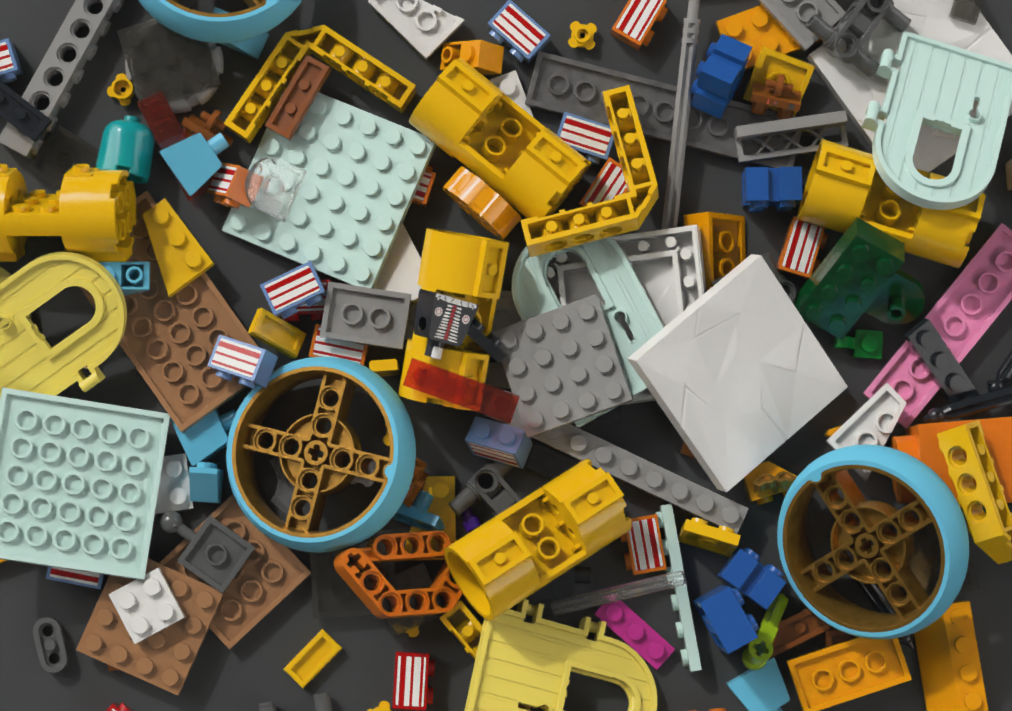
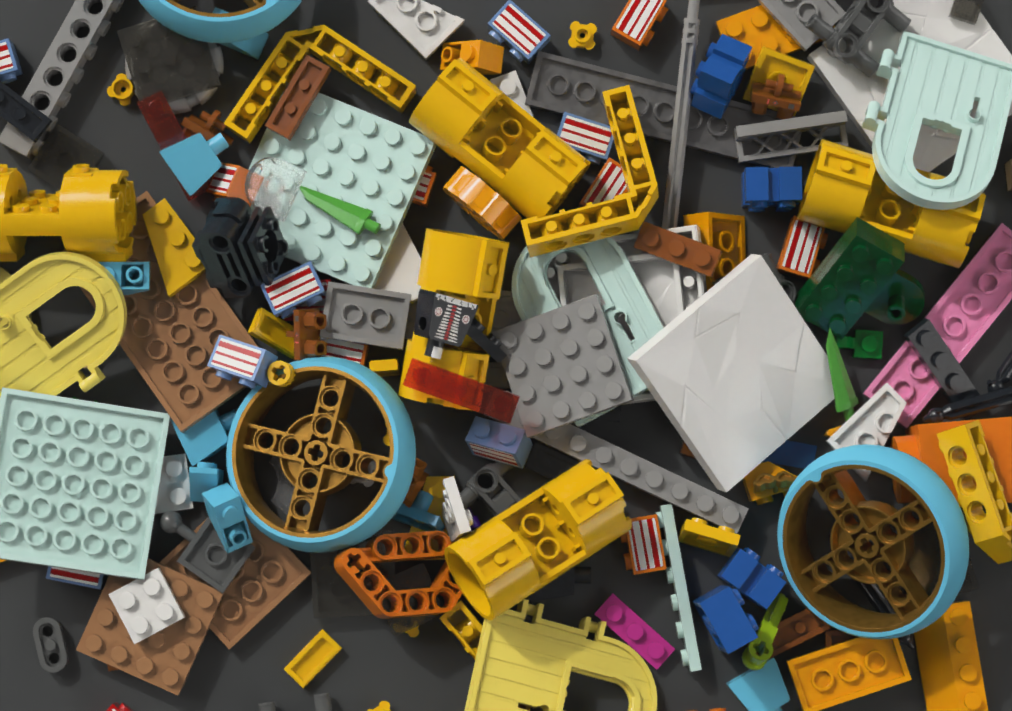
teal cylinder [95,116,155,184] -> none
brick [392,651,435,710] -> none
clear axle [551,570,686,616] -> none
none -> black piece [192,197,288,298]
none -> medium azure slope [202,482,253,553]
none -> yellow bush [267,360,296,387]
none -> dark orange hips [286,308,327,360]
none -> bright green bar [297,184,381,235]
none -> white wing [442,476,473,542]
none -> dark orange plate [633,221,723,278]
none -> blue sticker [763,440,817,469]
none -> bright green bar [826,328,859,421]

